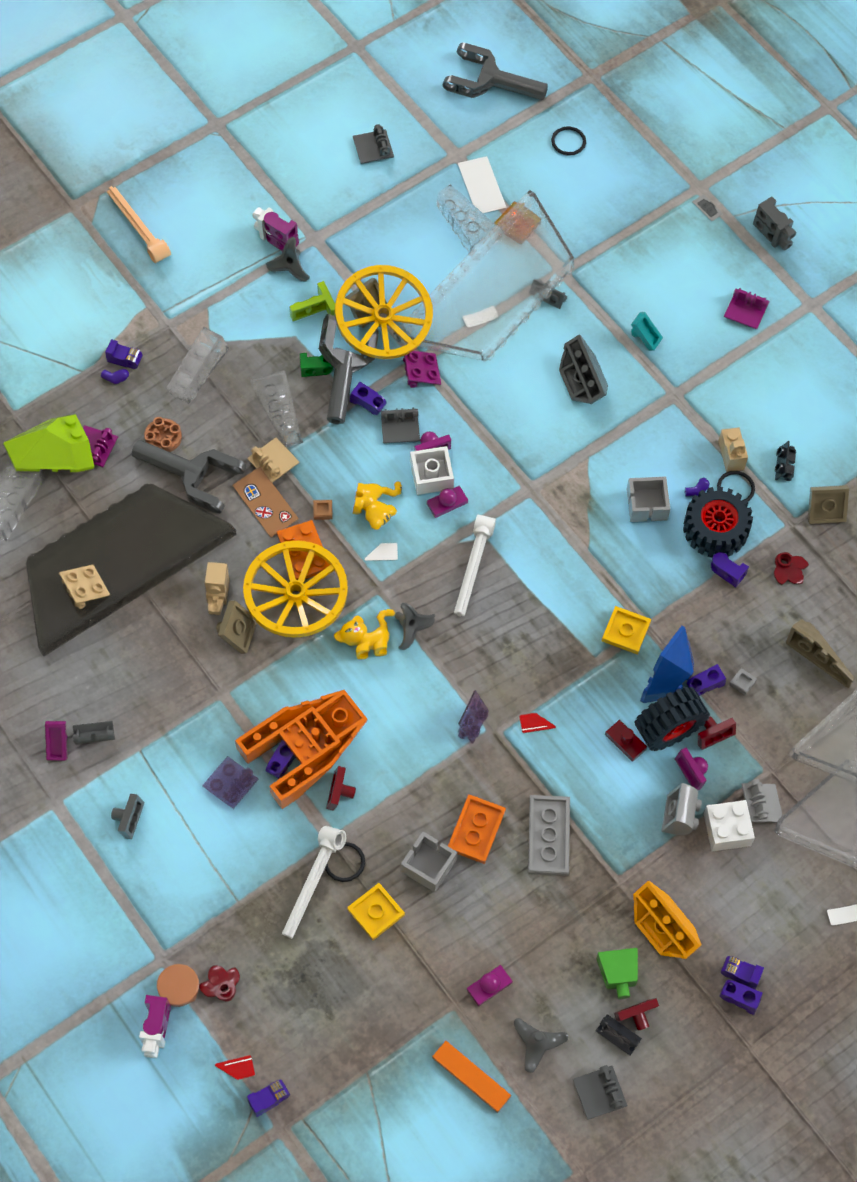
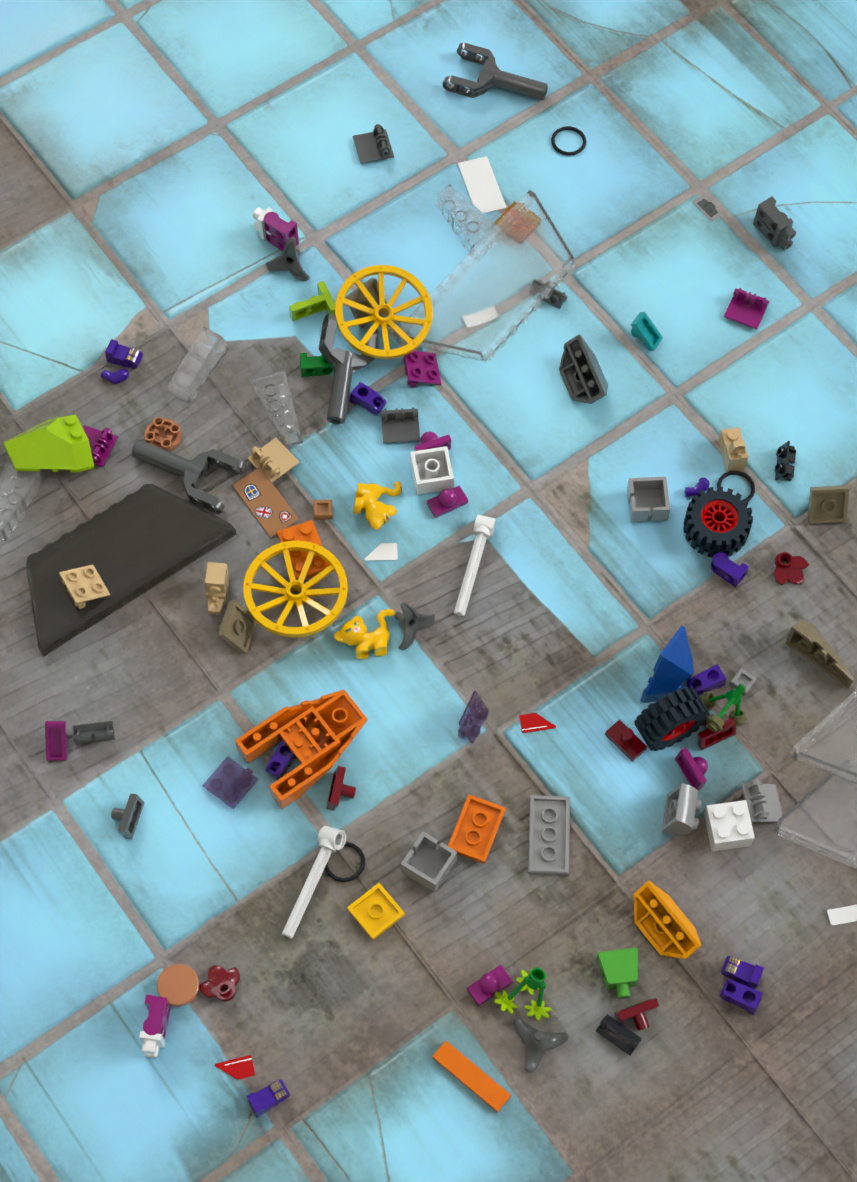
light nougat piece [107,186,171,263] -> none
dark grey hinge [573,1065,628,1120] -> none
yellow plate [602,606,651,655] -> none
none -> plant [494,967,552,1021]
none -> plant [700,684,747,732]

